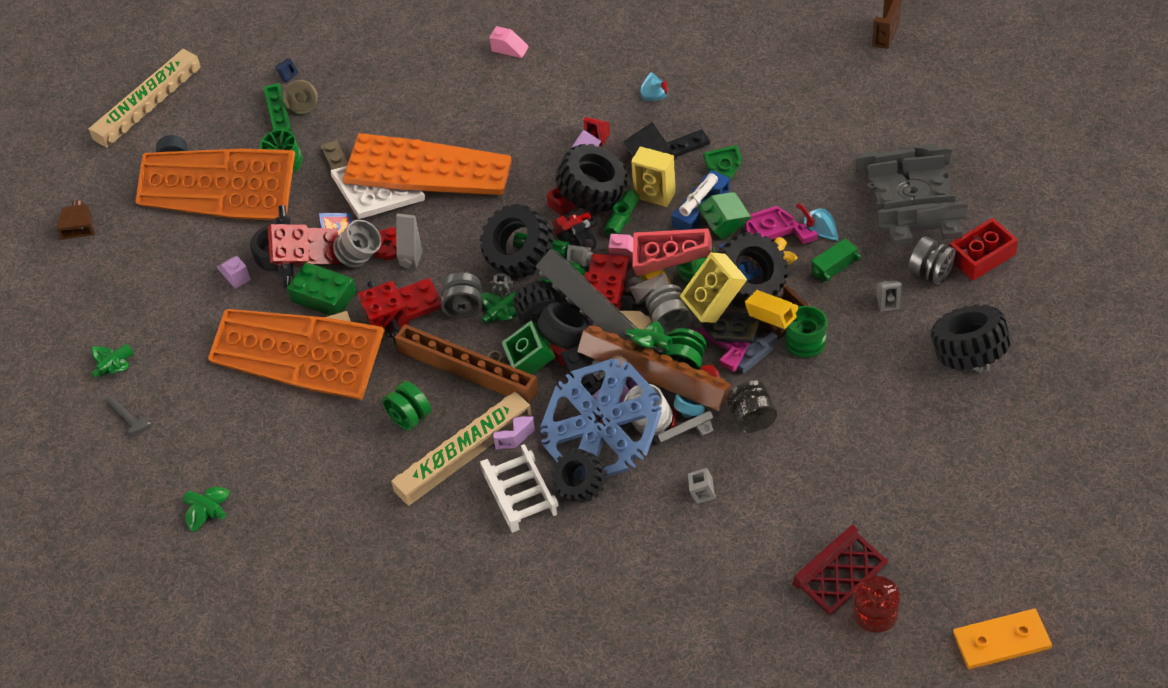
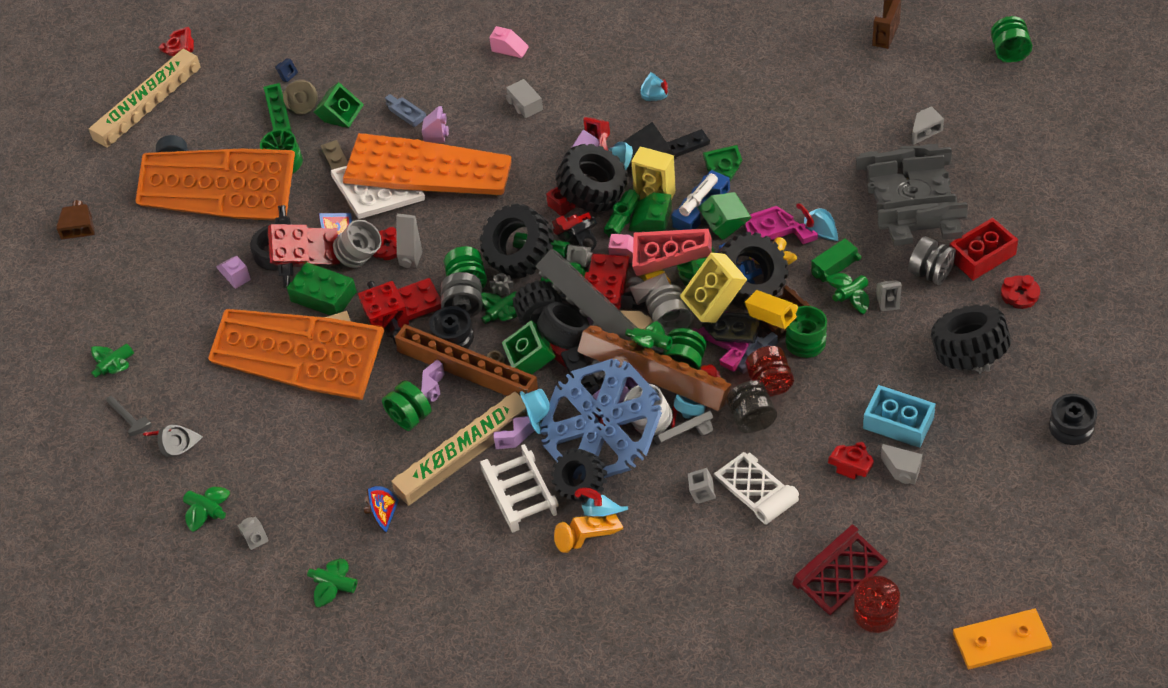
none -> piece [143,425,203,457]
none -> red plate [158,27,194,57]
none -> light grey bracket [237,516,269,550]
none -> green plant [307,558,358,608]
none -> green slope [313,82,364,128]
none -> shield [364,486,399,533]
none -> sand blue hinge [385,94,426,127]
none -> lavender slope [421,360,445,403]
none -> lavender slope [422,106,449,143]
none -> black wheel [429,306,474,349]
none -> green wheel [443,246,487,289]
none -> light grey brick [506,79,543,118]
none -> medium azure piece [520,389,550,434]
none -> light orange piece [554,514,623,553]
none -> medium azure piece [575,488,628,516]
none -> medium azure piece [599,133,633,170]
none -> green slope [629,192,672,232]
none -> white piece [714,452,799,525]
none -> clear red wheel [745,346,794,398]
none -> green plant [826,273,869,315]
none -> red plate [828,442,874,480]
none -> medium azure brick [863,385,936,448]
none -> light grey slope [881,444,923,484]
none -> light grey slope [912,106,944,145]
none -> green wheel [991,16,1033,63]
none -> red plate [1001,275,1040,309]
none -> black wheel [1049,394,1097,445]

